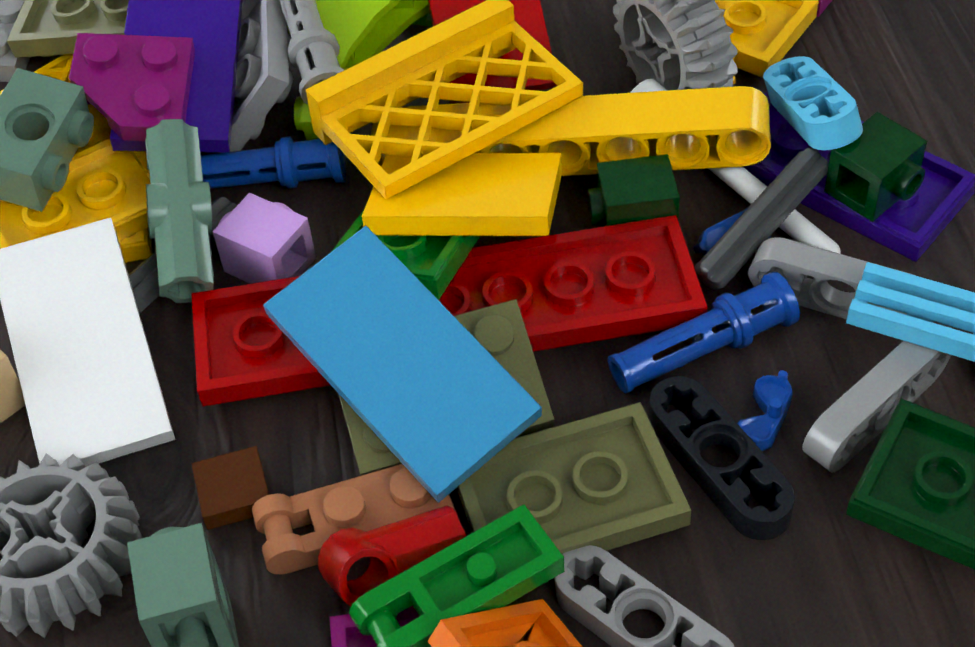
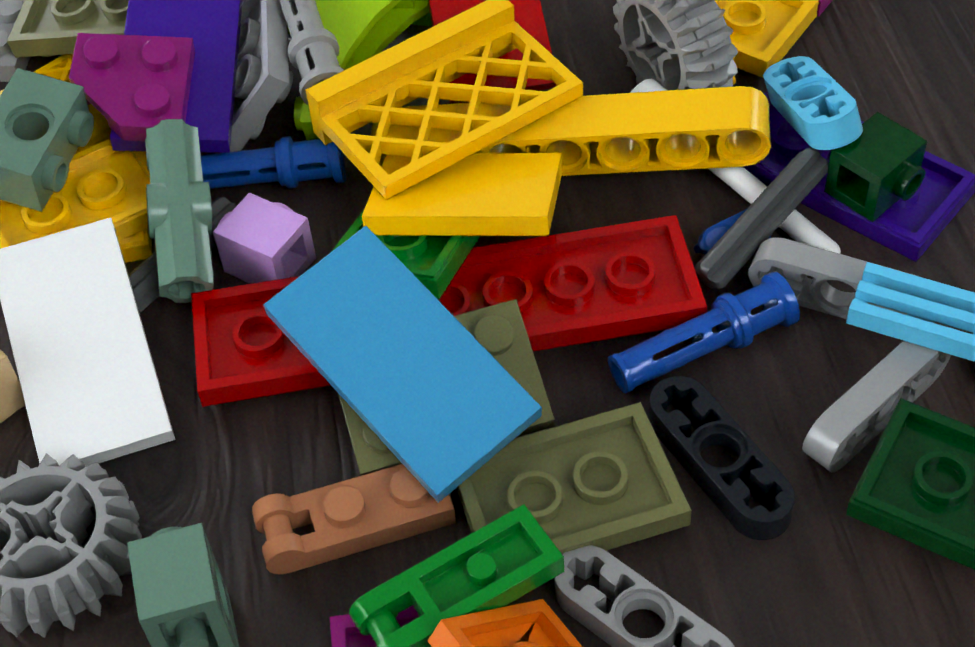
reddish brown tile [191,445,270,530] -> none
red piece [318,505,467,607] -> none
dark green brick [587,154,680,227] -> none
blue piece [737,370,793,451] -> none

